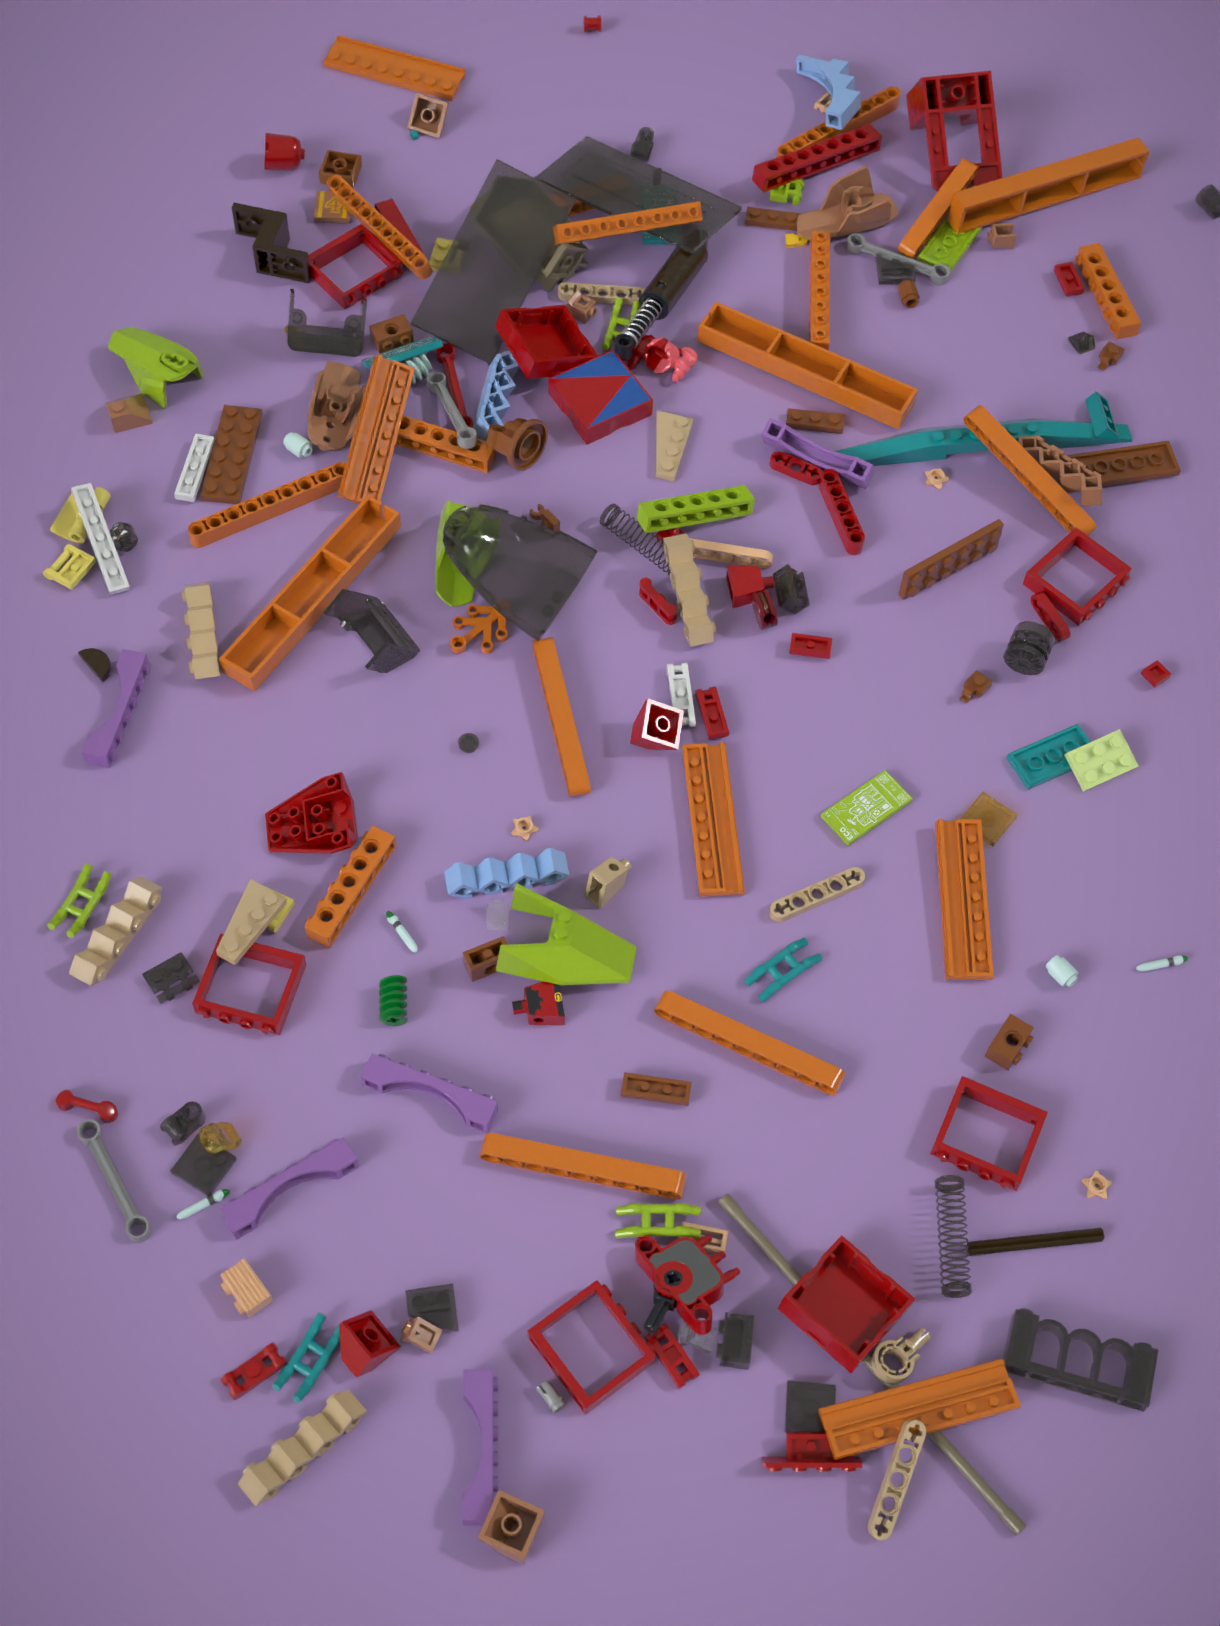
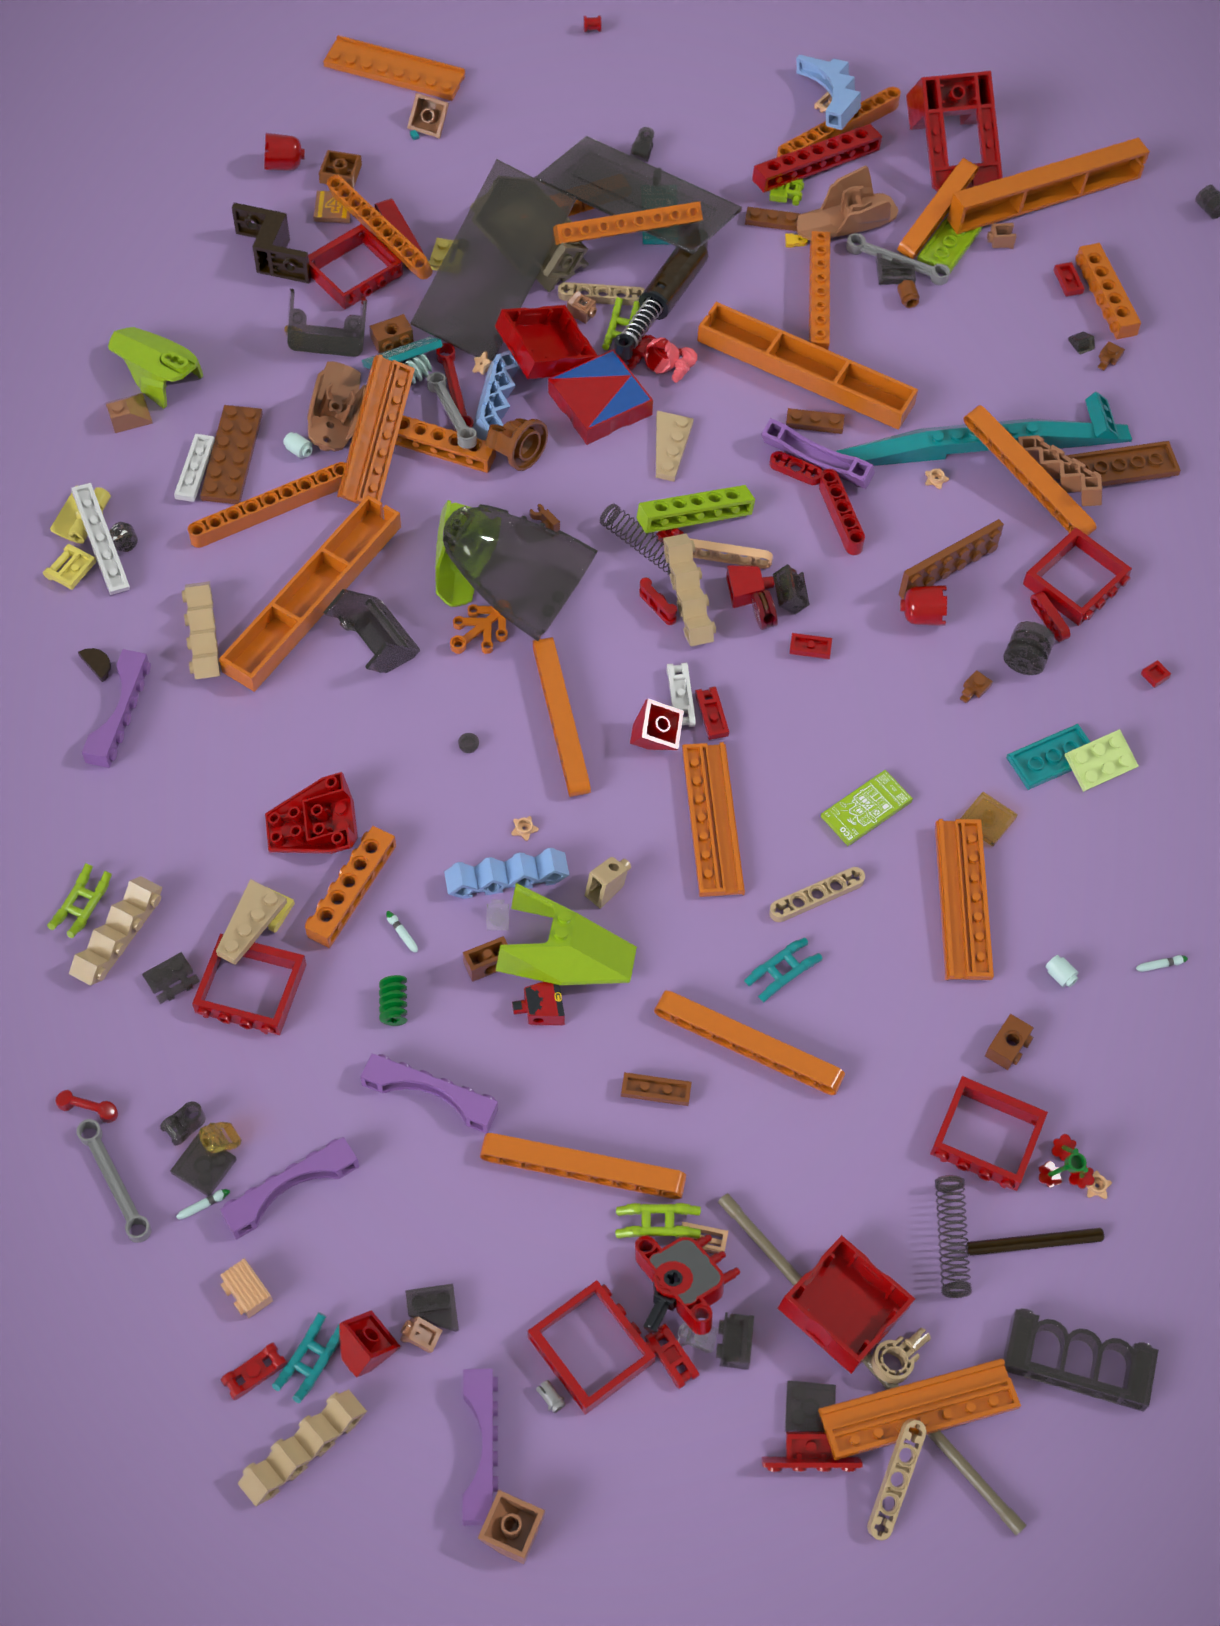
none -> light nougat plate [472,351,492,375]
none -> red cylinder [900,585,947,626]
none -> red plant [1038,1134,1095,1189]

